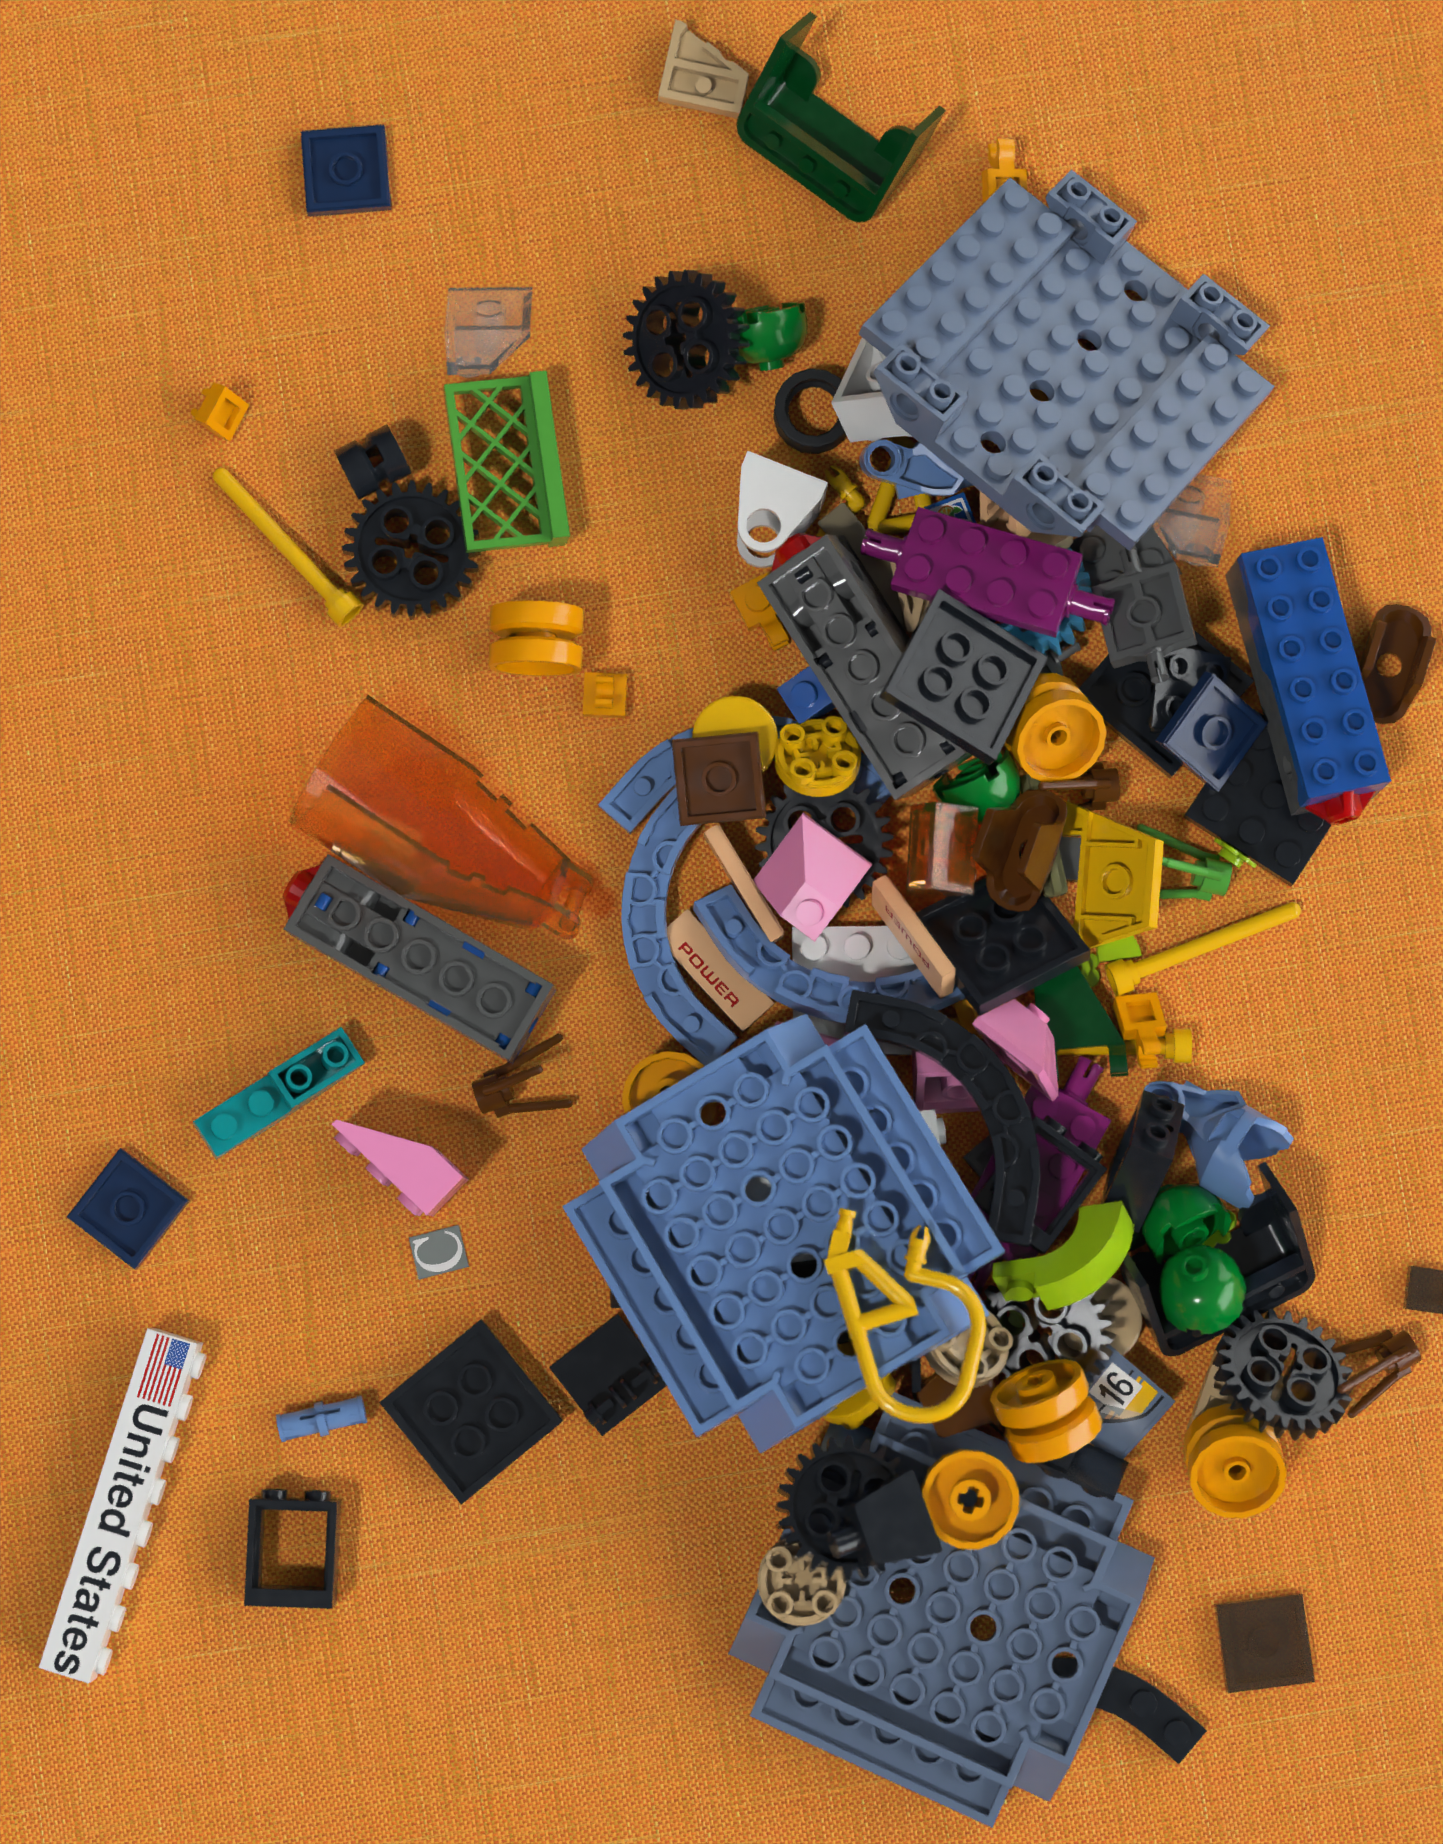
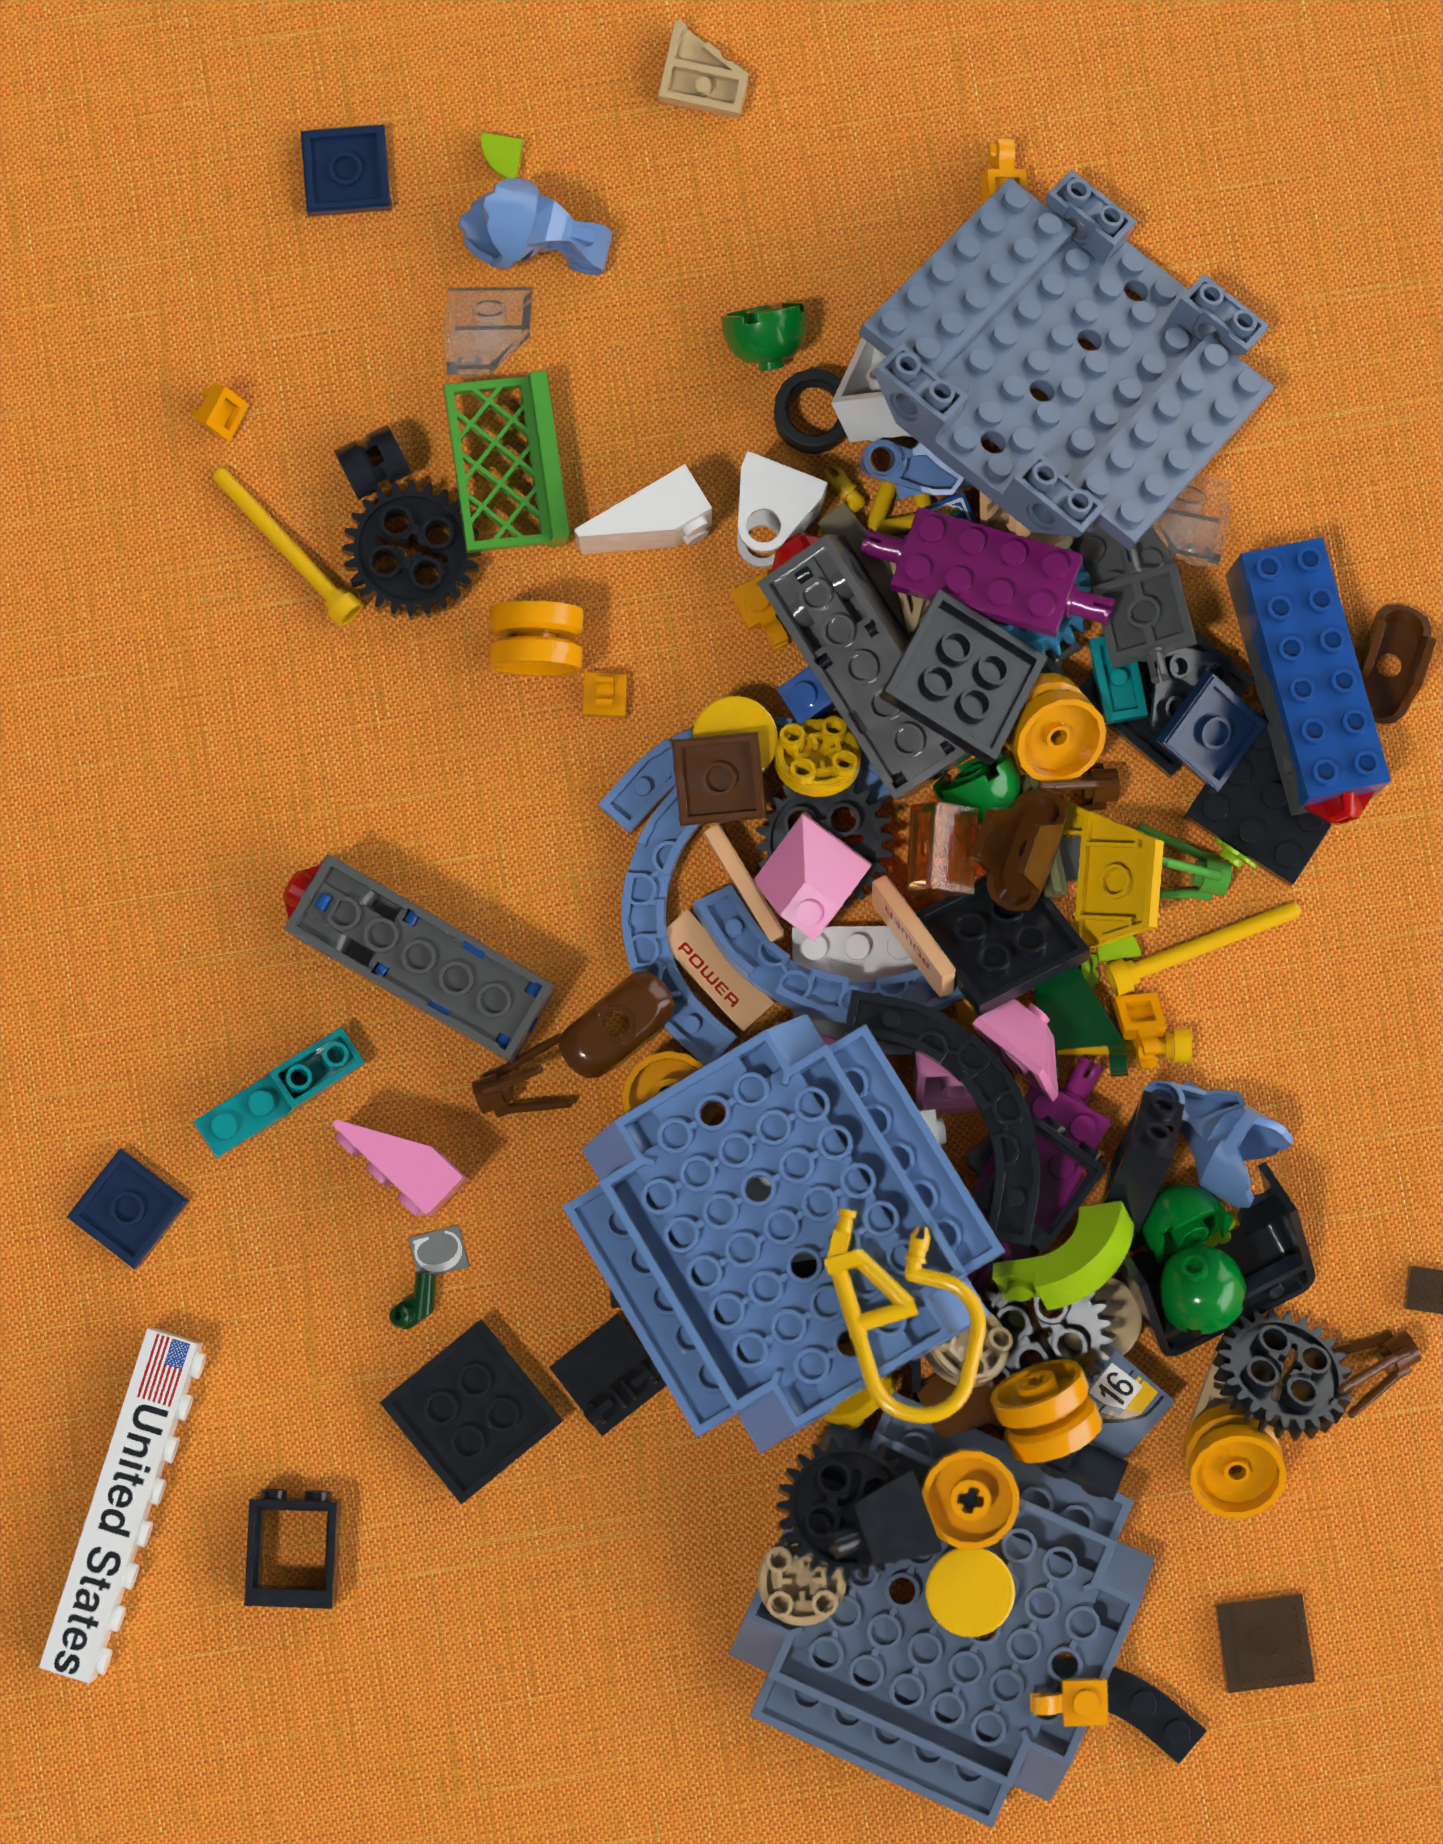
medium blue pin [276,1395,367,1442] -> none
clear orange windscreen [289,694,594,940] -> none
black gear [623,270,750,409] -> none
dark green windscreen [736,12,946,223] -> none
none -> dark green arm [389,1271,437,1329]
none -> medium blue piece [458,177,613,275]
none -> lime tile [481,132,523,179]
none -> reddish brown piece [559,971,675,1078]
none -> white slope [574,464,712,554]
none -> yellow tile [925,1548,1015,1637]
none -> light orange plate [1029,1678,1108,1727]
none -> teal plate [1087,637,1148,725]

